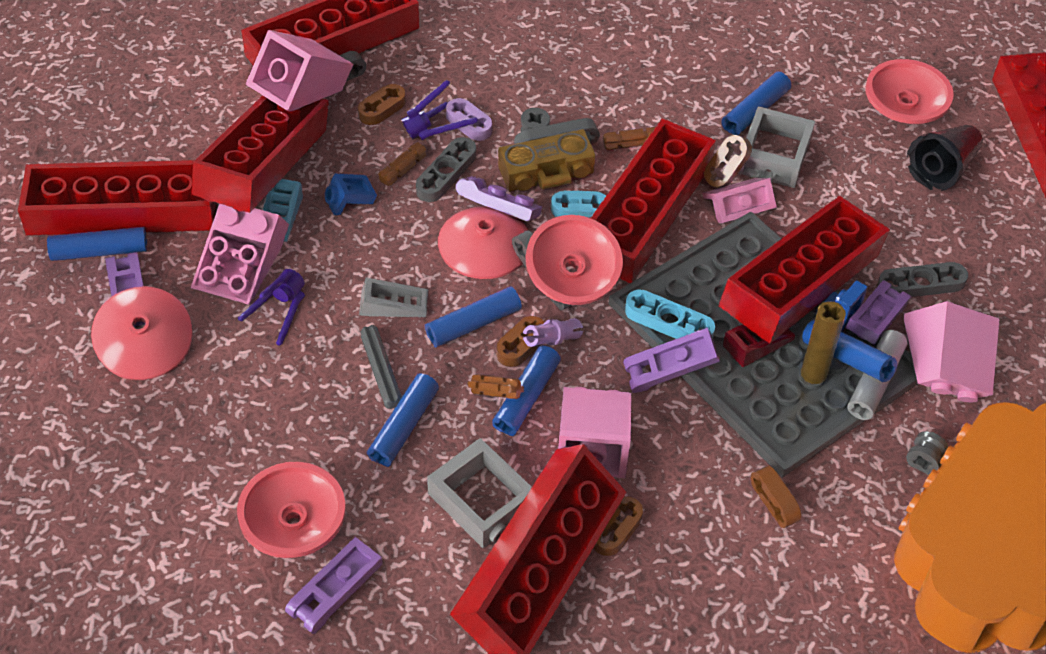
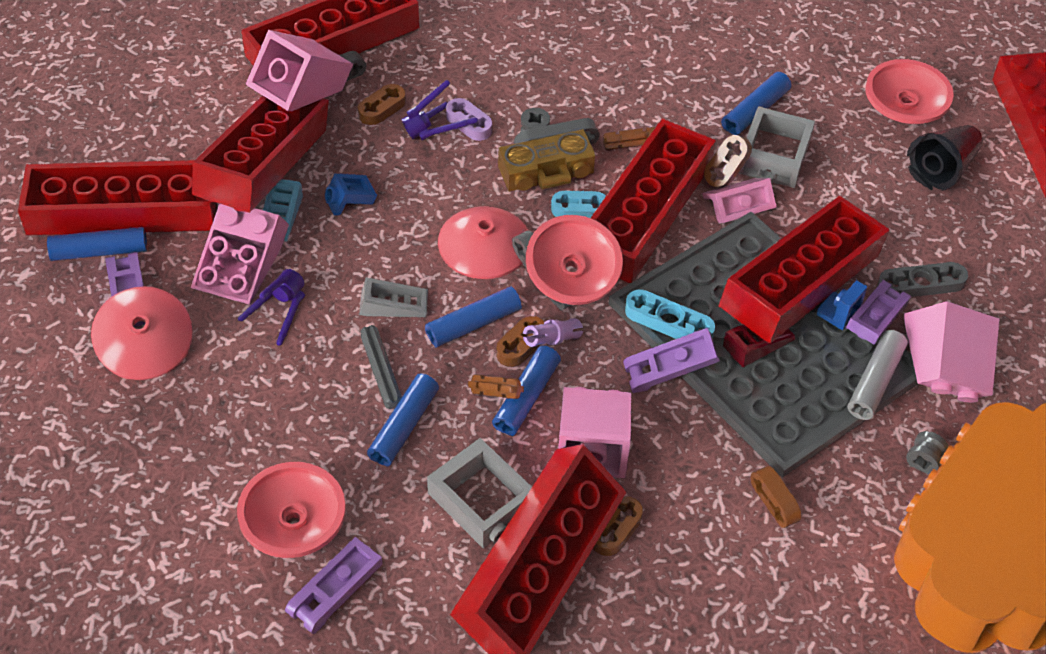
dark orange axle [378,142,426,186] -> none
dark grey beam [416,137,476,202] -> none
hinge [455,176,542,221] -> none
pearl gold piece [801,301,846,384] -> none
blue piece [802,320,897,382] -> none

